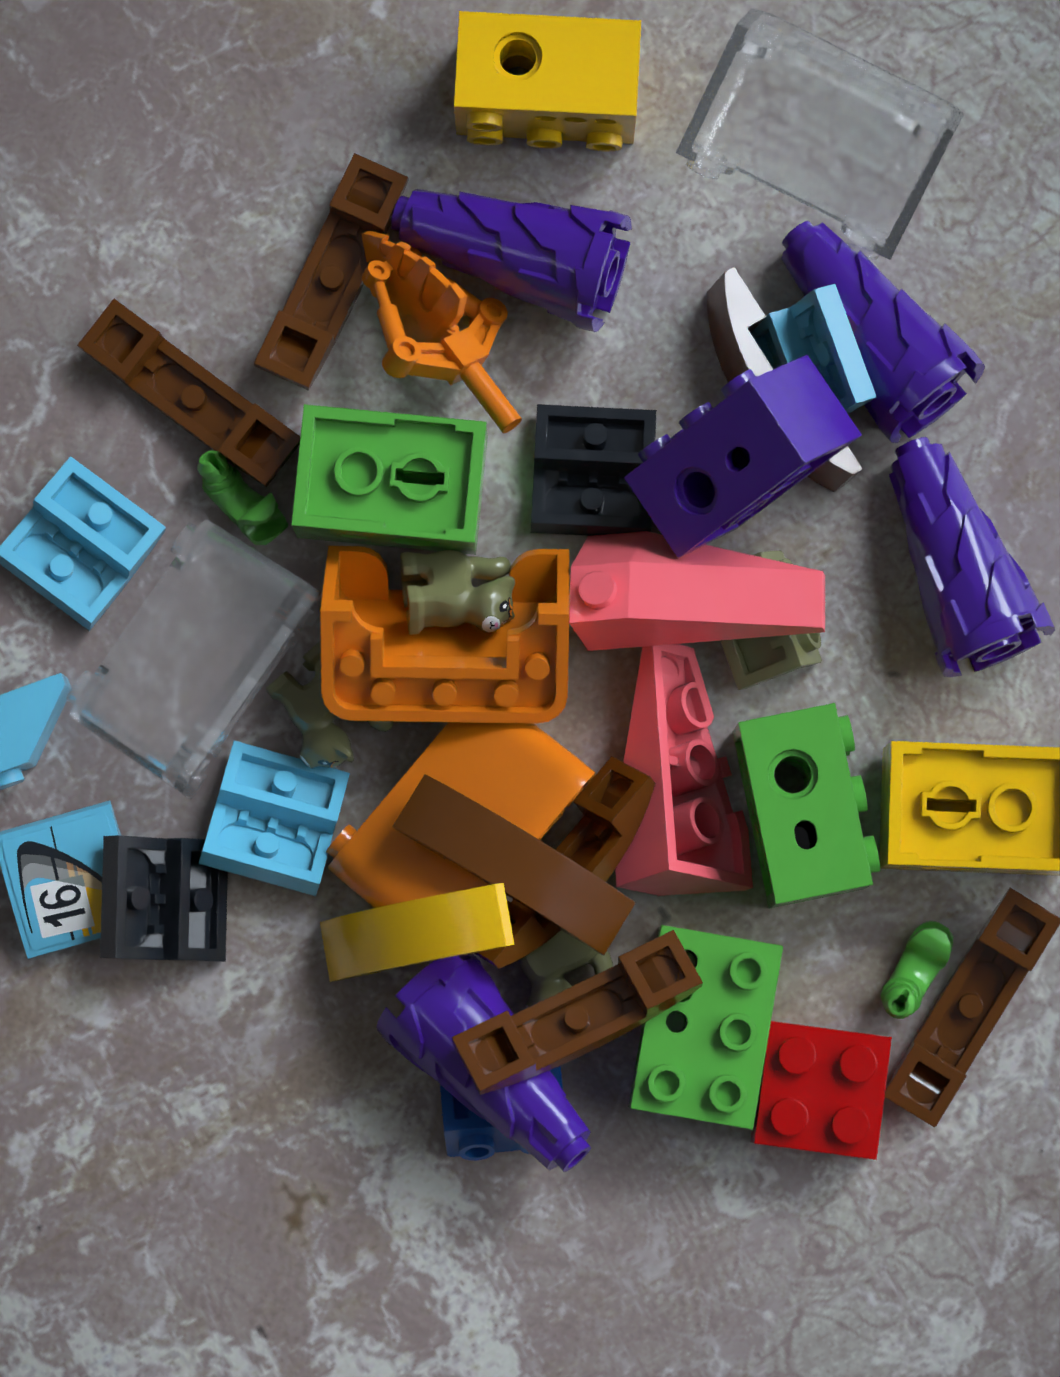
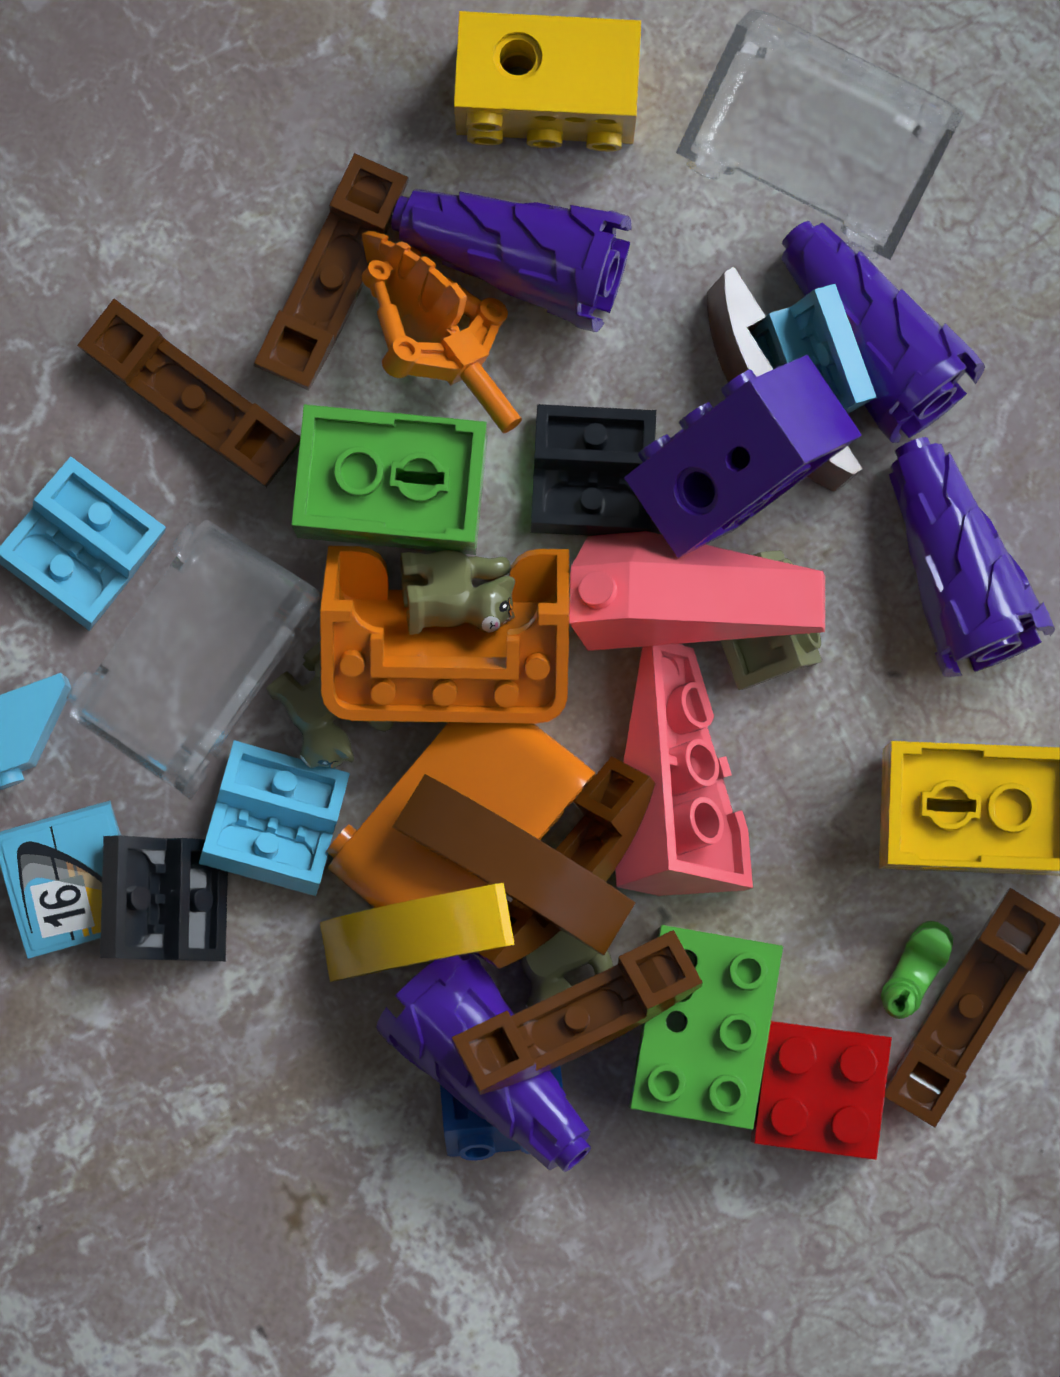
bright green piece [197,450,289,545] -> none
bright green piece [732,703,880,909] -> none

